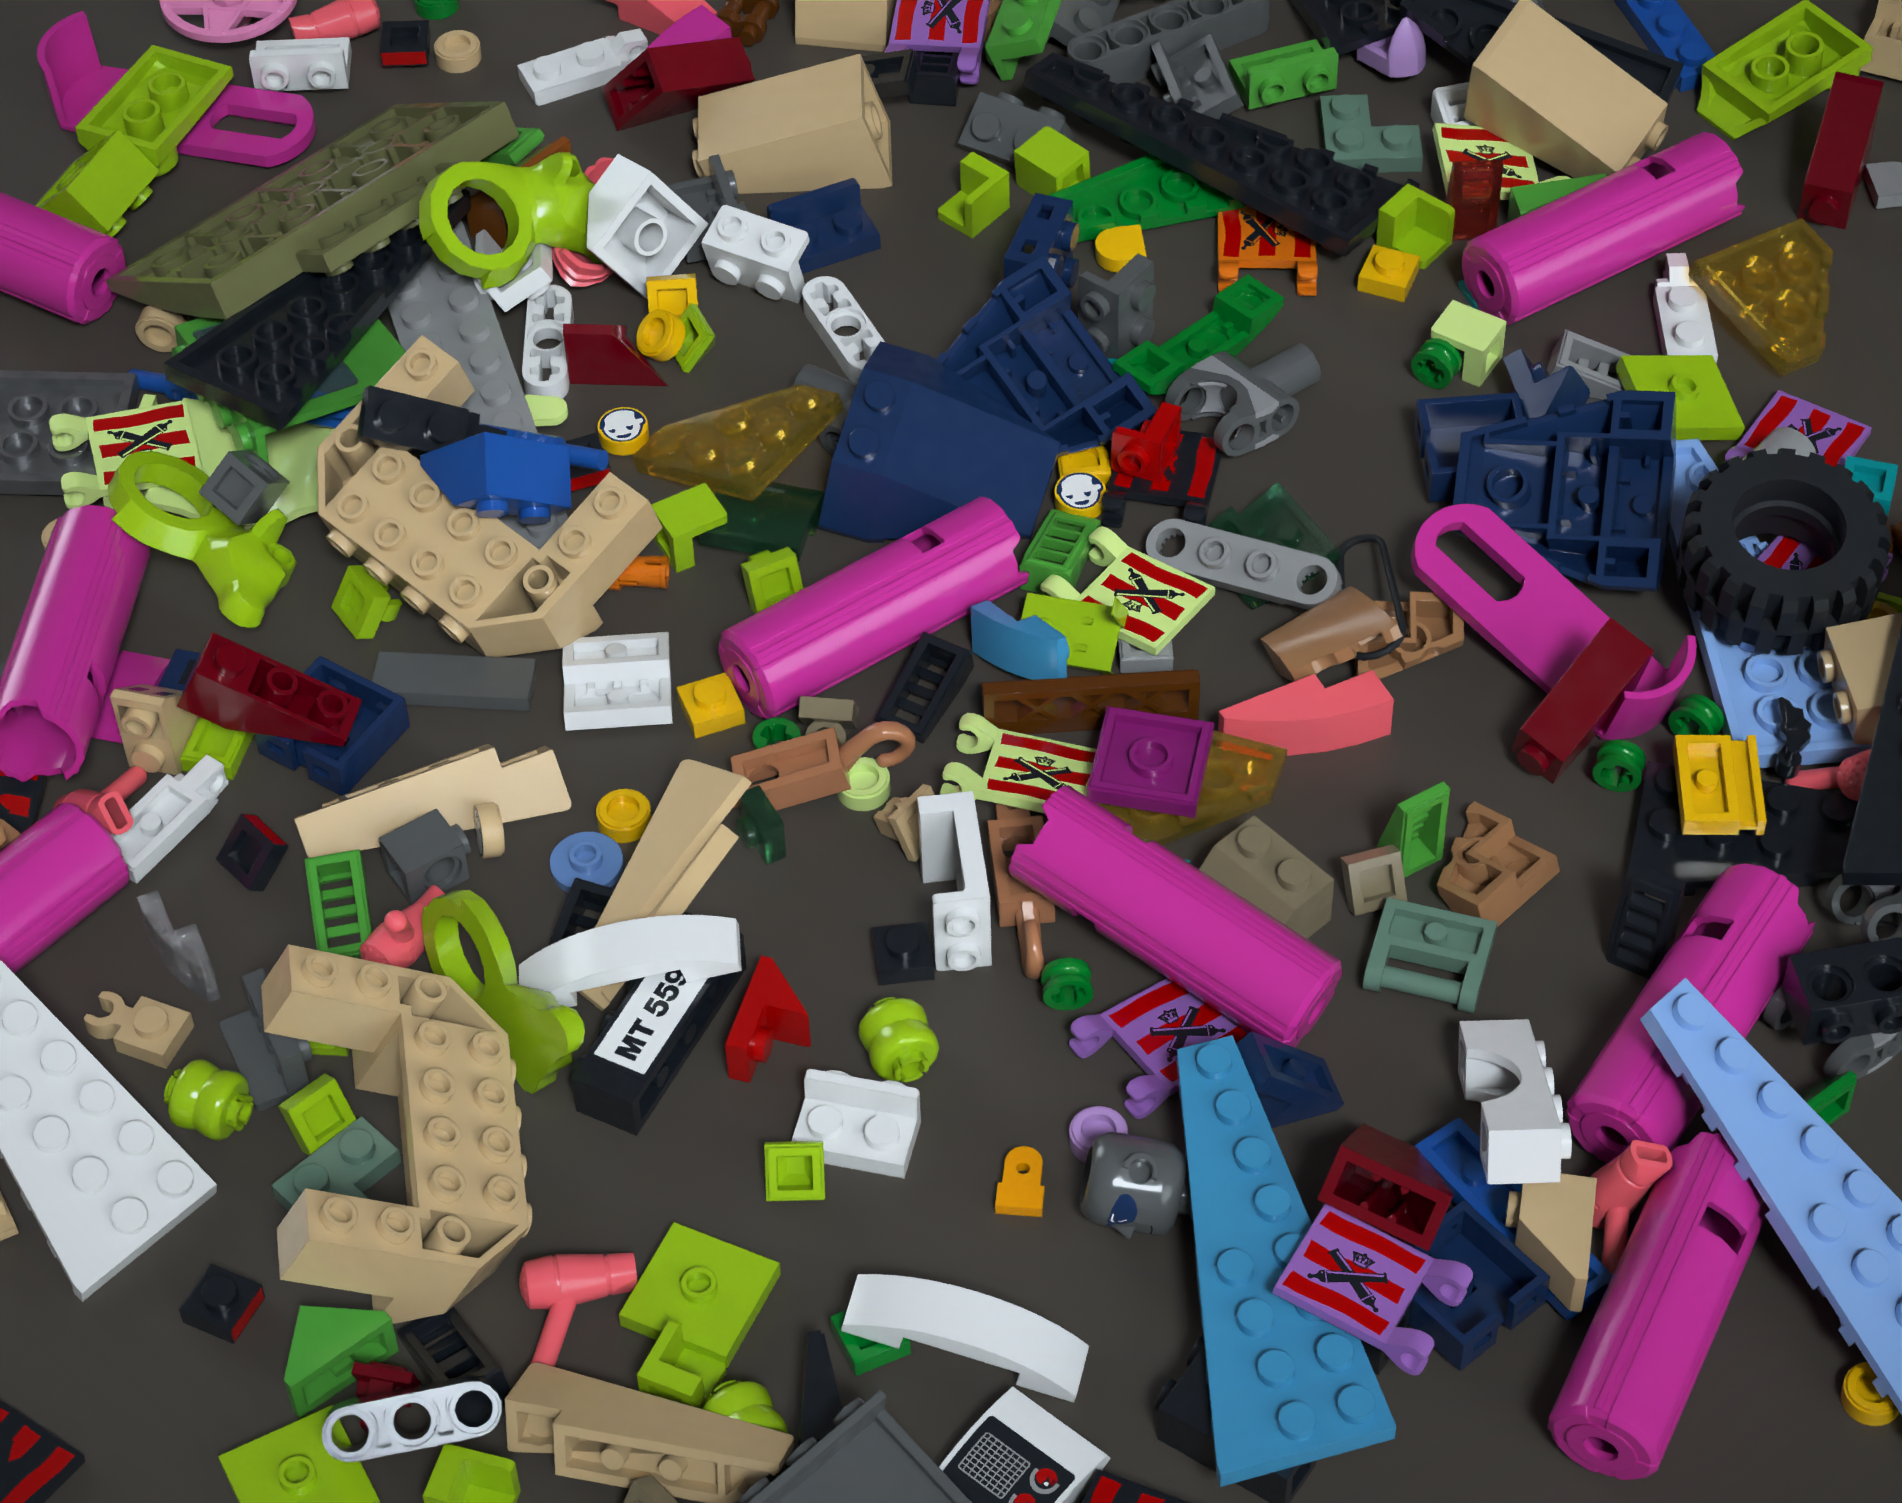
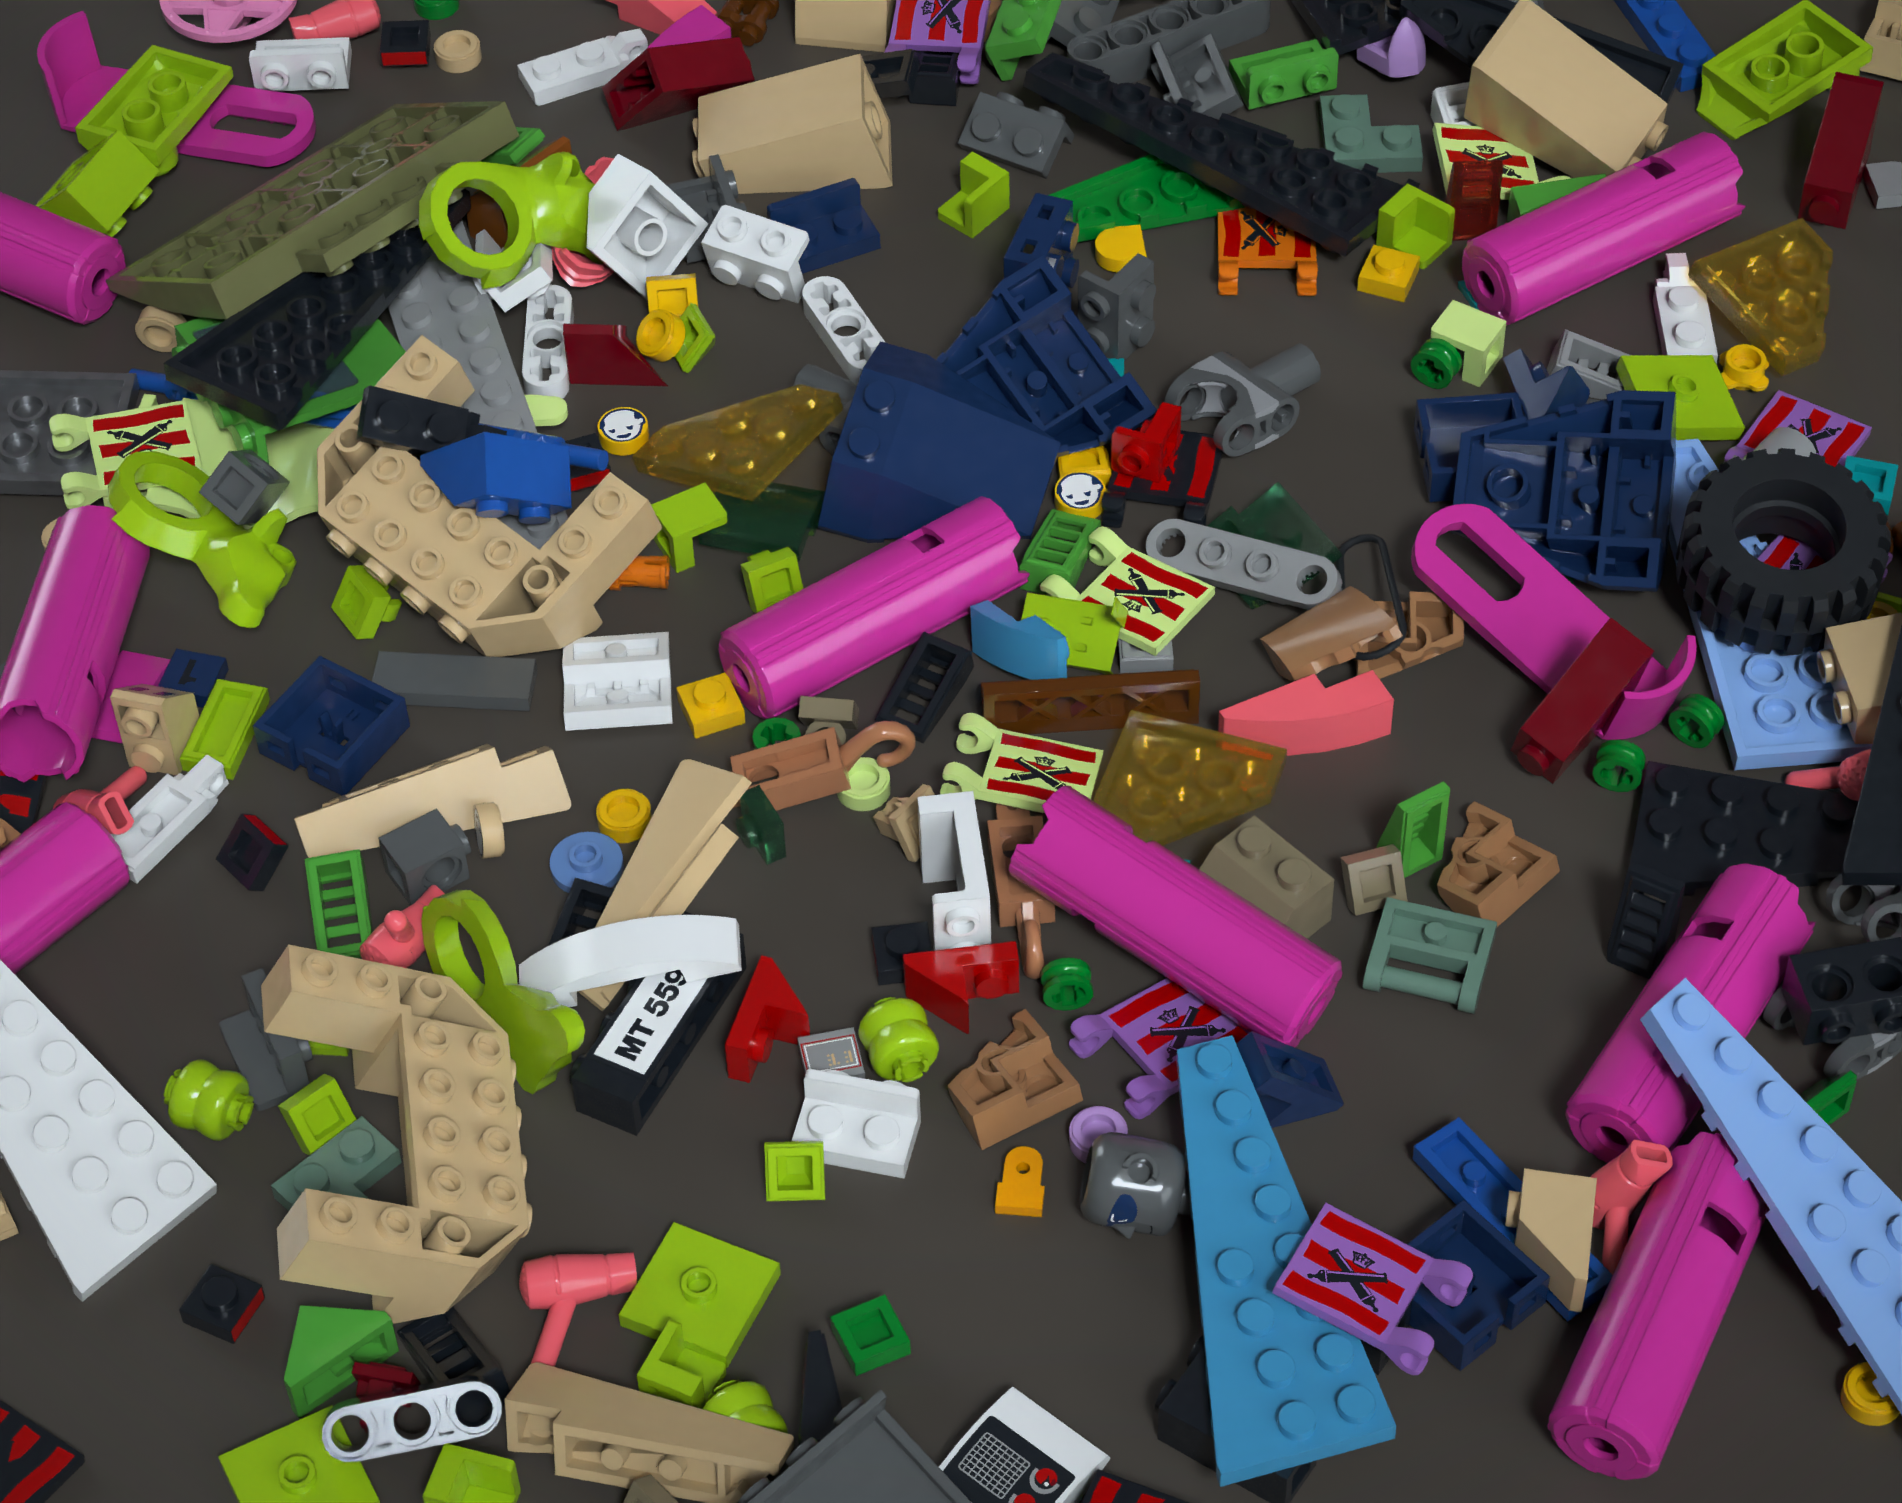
tan plate [83,991,194,1069] -> none
clear slope [136,890,220,1002] -> none
dark red slope [177,632,362,747] -> none
white slope [841,1274,1089,1403] -> none
lime panel [1014,126,1091,196] -> none
magenta tile [1087,706,1214,818] -> none
green slope [1113,274,1285,395] -> none
dark red slope [1317,1123,1454,1251] -> none
white arch [1458,1019,1572,1184] -> none
yellow plate [1673,735,1767,835] -> none
black piece [1775,697,1812,779] -> none
none -> light grey tile [798,1027,865,1079]
none -> red slope [903,941,1020,1034]
none -> medium nougat slope [947,1009,1083,1150]
none -> yellow plate [1719,344,1770,392]

